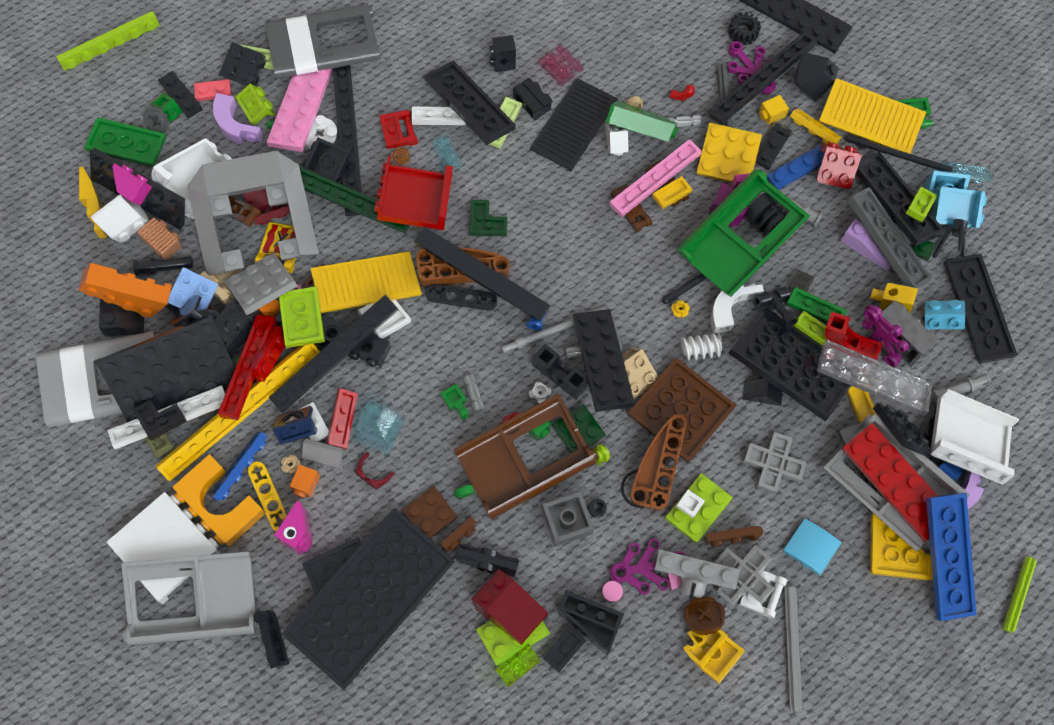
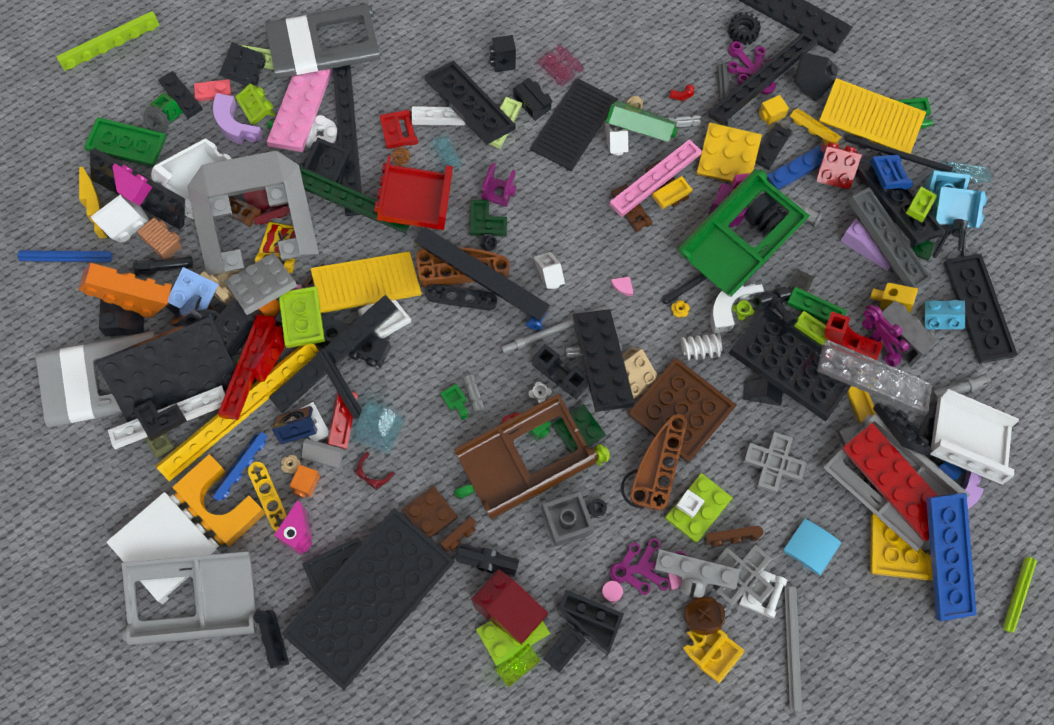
none -> blue axle [17,250,113,262]
none -> black axle [316,349,364,419]
none -> black plate [480,233,497,251]
none -> magenta piece [481,163,517,207]
none -> white slope [533,252,565,289]
none -> bright pink tile [611,277,634,296]
none -> lime plate [732,300,754,321]
none -> blue plate [870,155,913,190]

